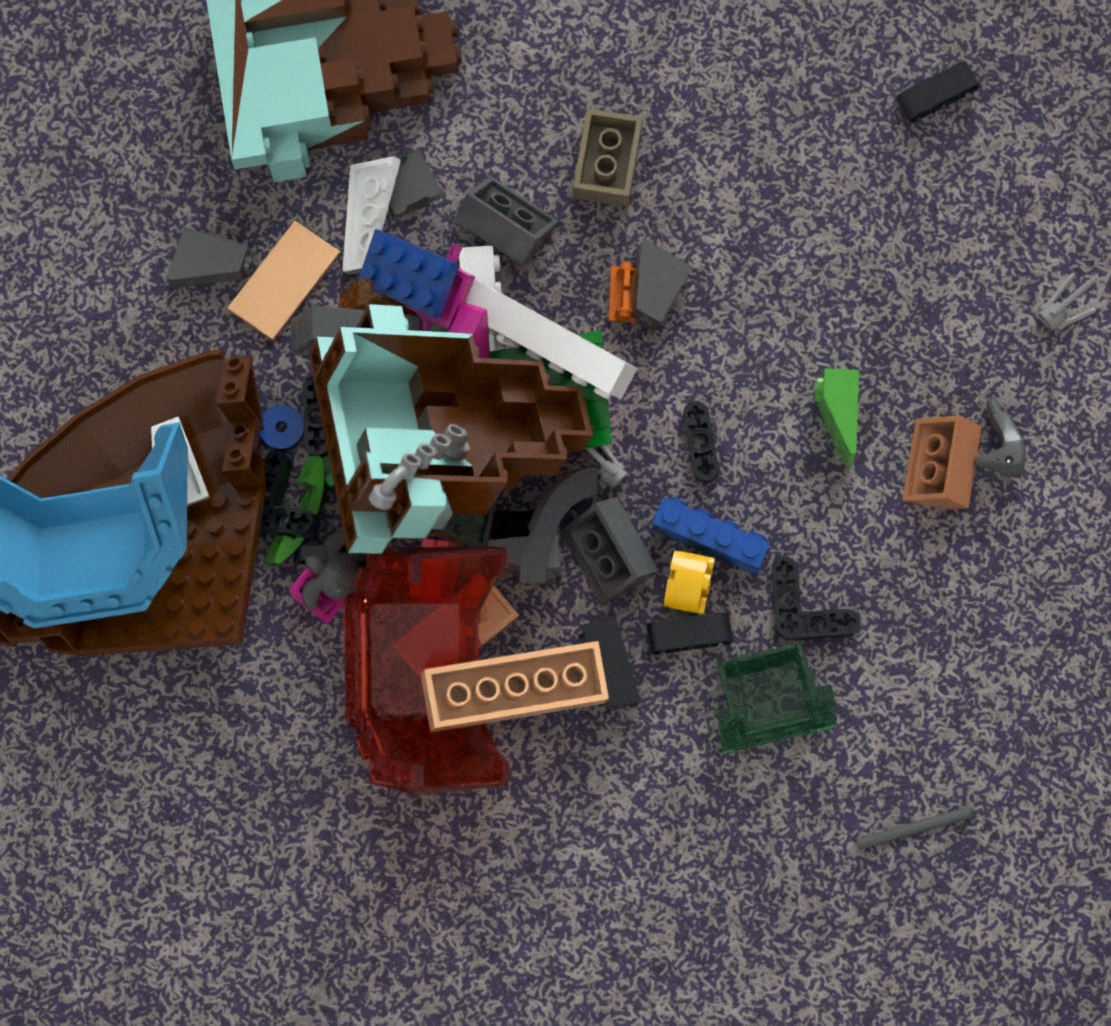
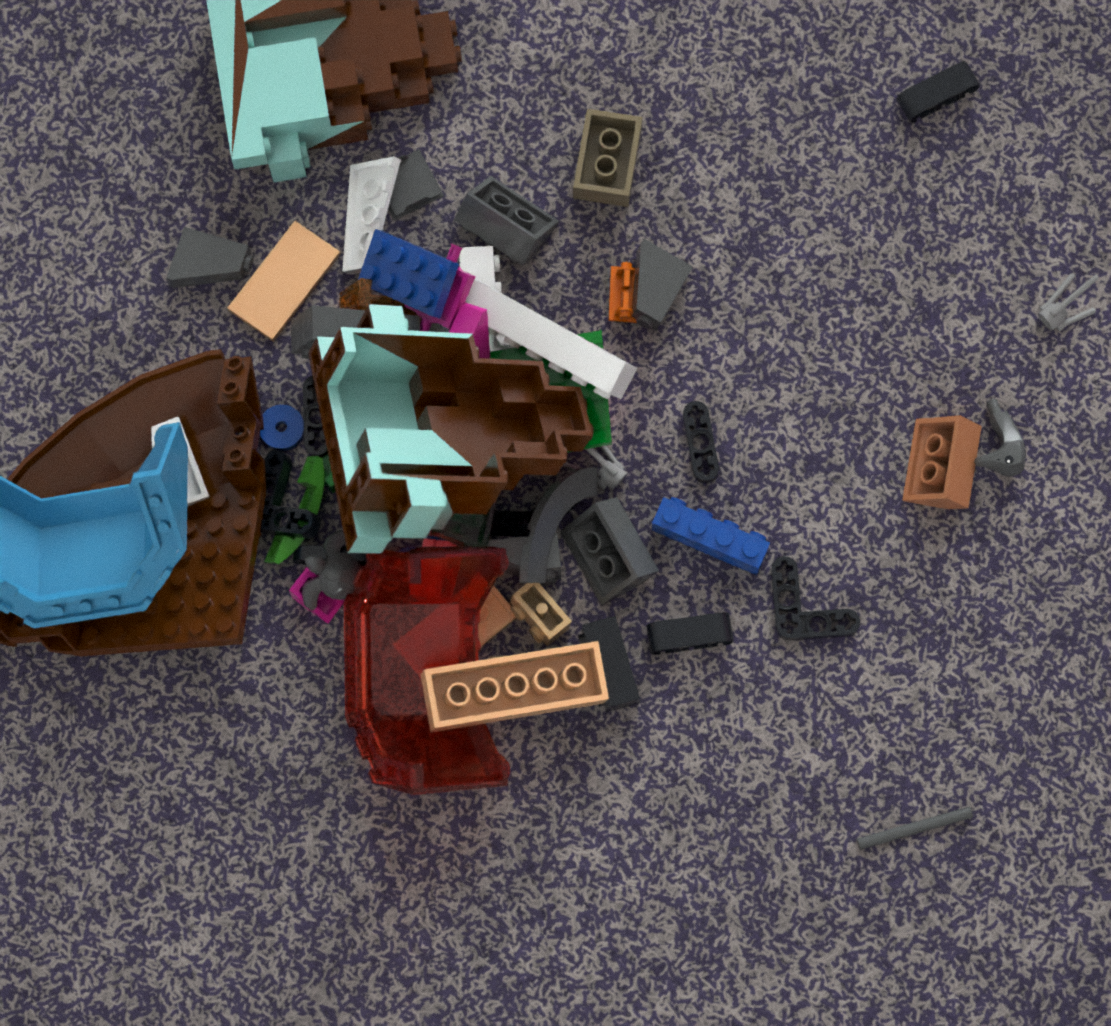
light grey bar [369,424,470,510] -> none
yellow brick [664,550,715,615] -> none
clear green windscreen [716,642,836,754] -> none
bright green slope [814,368,859,468] -> none
none -> tan brick [510,583,572,647]

